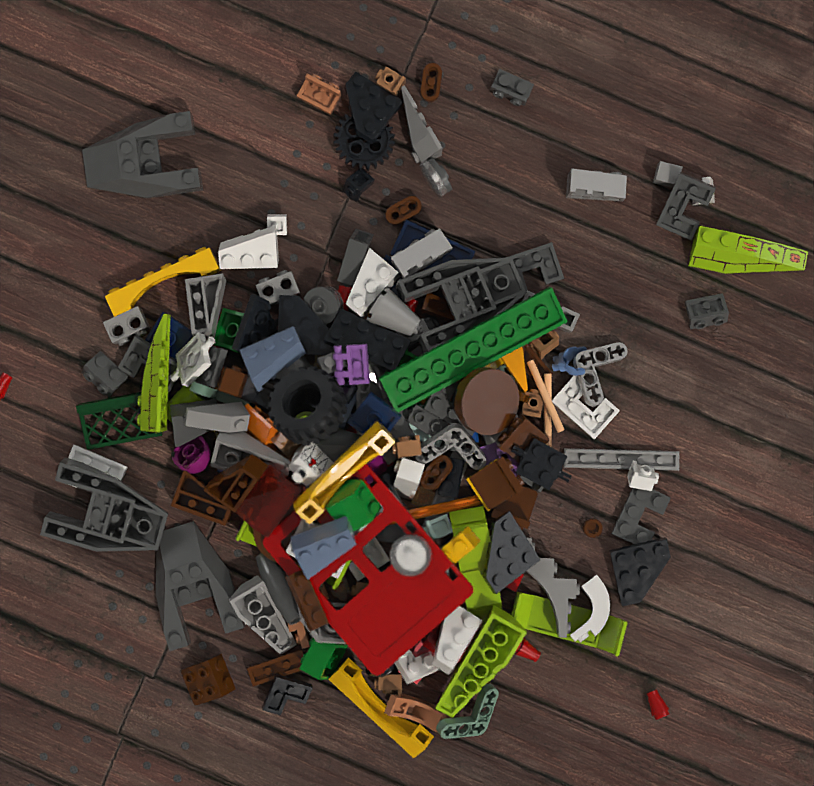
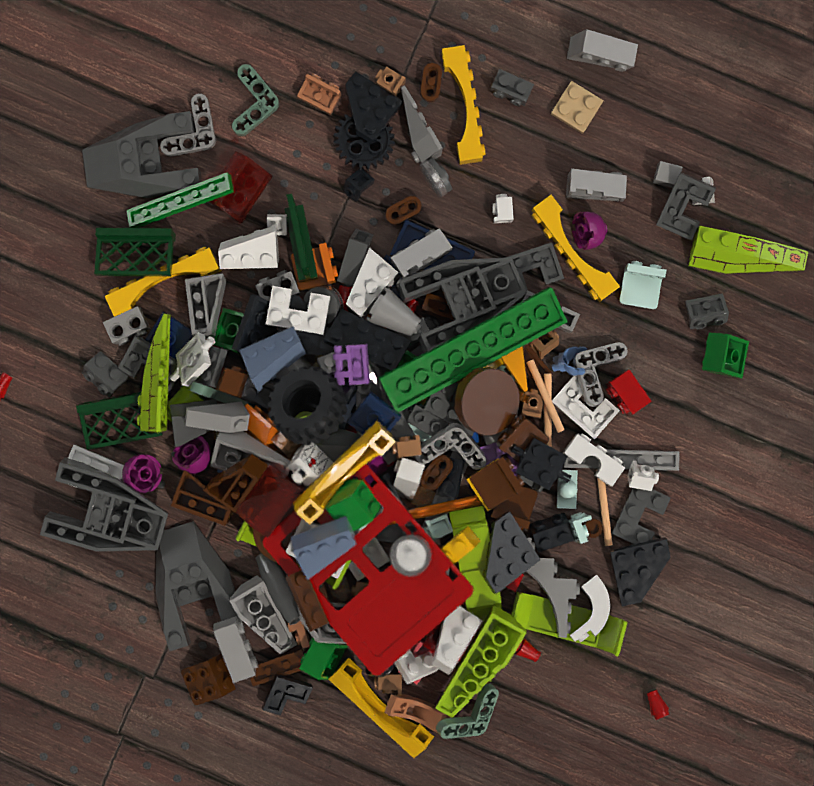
none -> dark green fence [94,228,176,277]
none -> magenta cylinder [122,455,162,493]
none -> green plate [127,172,234,228]
none -> light grey beam [160,94,216,156]
none -> clear red slope [209,151,273,224]
none -> light grey wedge [213,616,258,683]
none -> sand green beam [232,64,279,136]
none -> white plate [266,286,331,335]
none -> dark green fence [284,194,318,282]
none -> orange bracket [291,243,338,291]
none -> yellow arch [441,45,486,165]
none -> white brick [492,194,514,224]
none -> black bracket [529,513,574,553]
none -> yellow arch [531,195,620,302]
none -> tan plate [551,81,604,134]
none -> light aqua tile [556,470,578,509]
none -> white arch [563,433,625,487]
none -> light grey wedge [567,29,638,71]
none -> light aqua bracket [568,512,592,544]
none -> magenta cylinder [572,212,607,250]
none -> light nougat bar [596,469,613,546]
none -> red brick [605,369,652,416]
none -> light aqua bracket [619,261,666,309]
none -> green slope [702,332,749,378]

